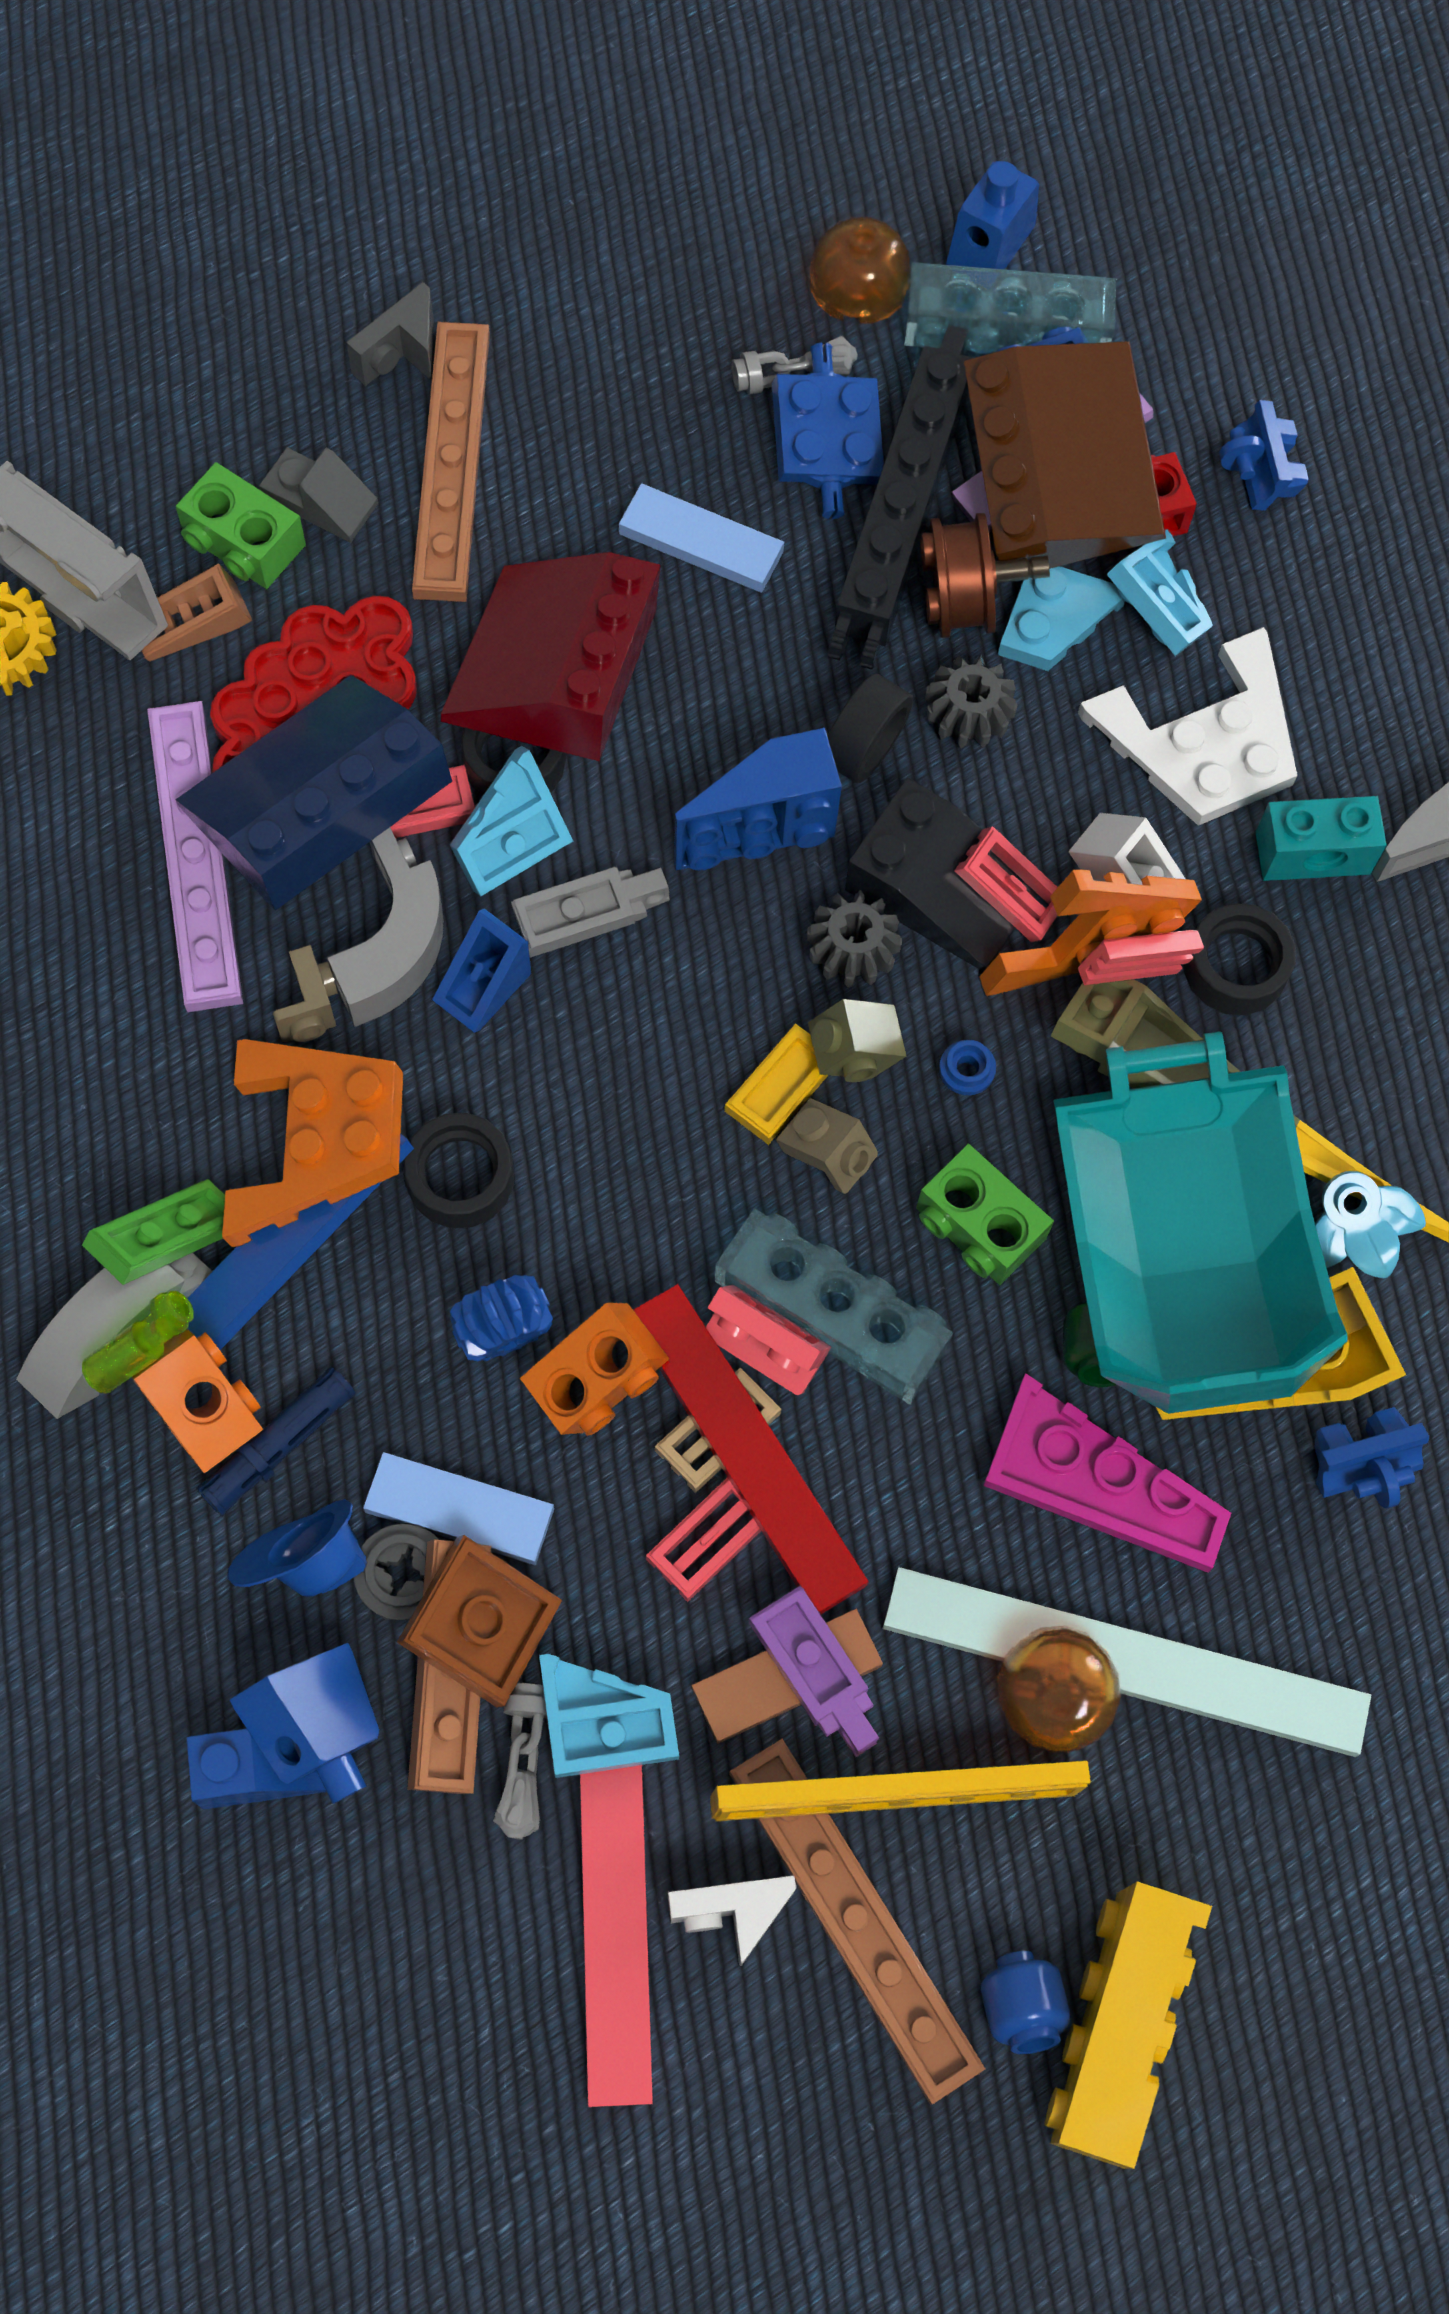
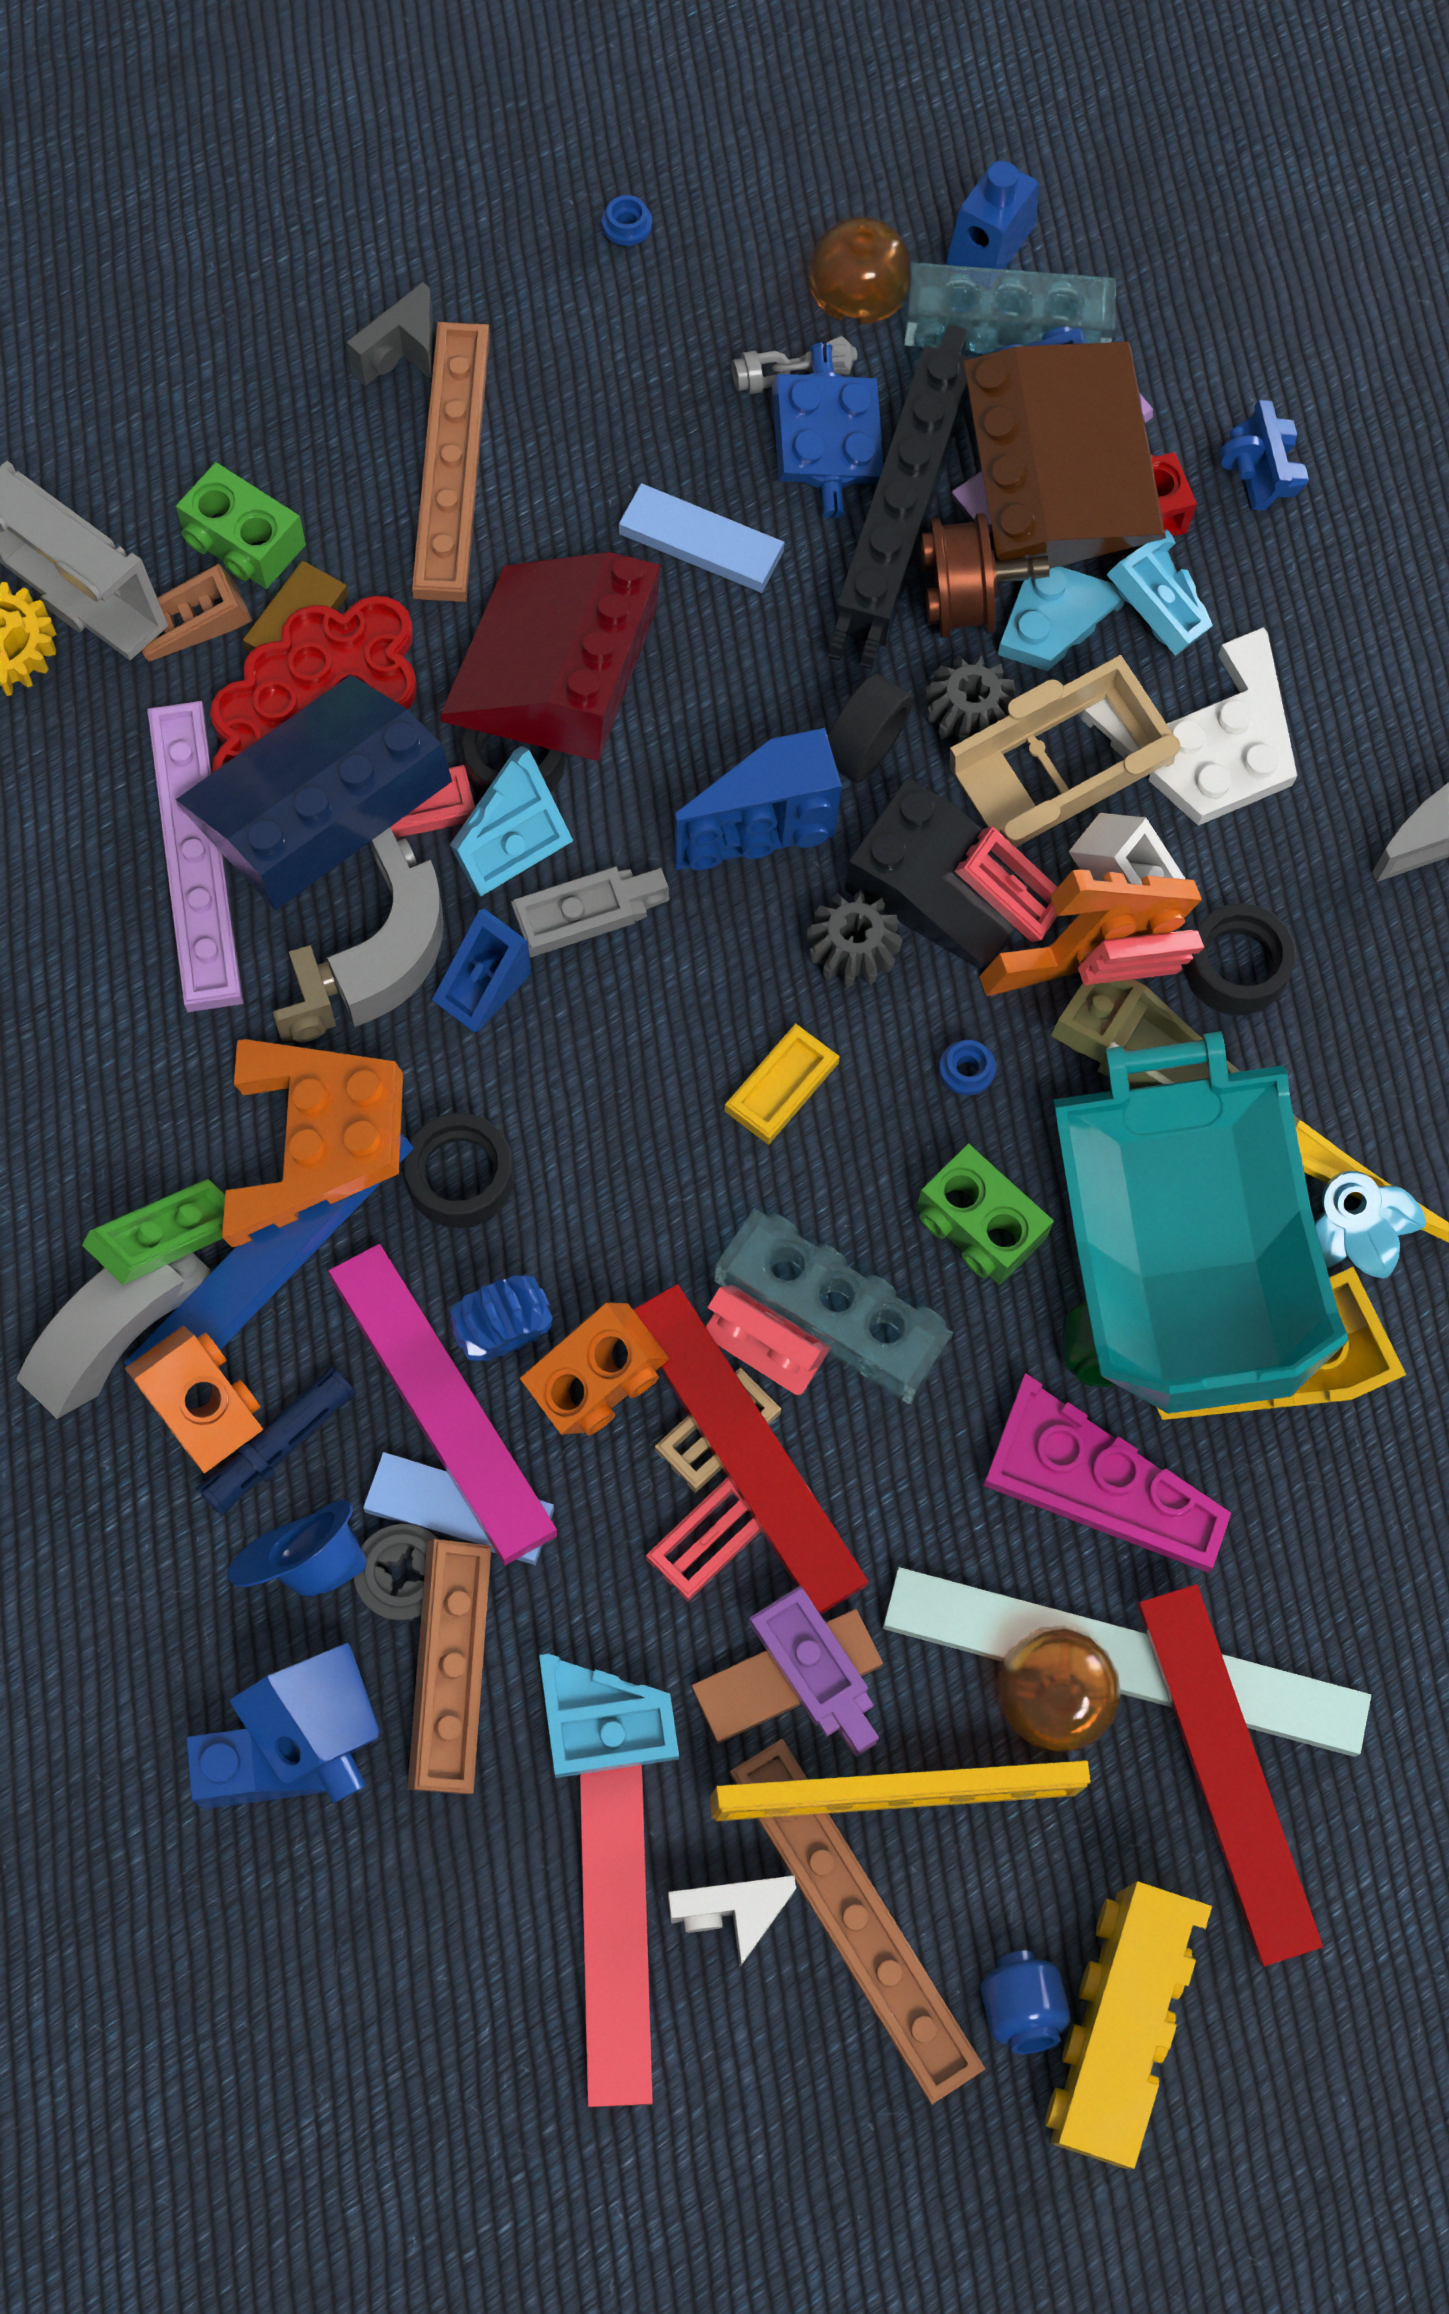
clear neon green plant [82,1291,194,1394] -> none
dark grey slope [259,447,378,543] -> none
dark orange tile [397,1535,562,1707] -> none
light grey piece [493,1683,547,1840] -> none
dark tan bracket [776,1098,878,1194] -> none
olive brick [808,999,907,1082] -> none
teal brick [1255,796,1387,881] -> none
blue hips [1314,1407,1429,1509] -> none
none -> pearl gold tile [243,560,349,652]
none -> dark pink tile [328,1244,557,1566]
none -> blue plate [602,195,652,246]
none -> tan piece [950,655,1180,848]
none -> red tile [1137,1584,1323,1967]

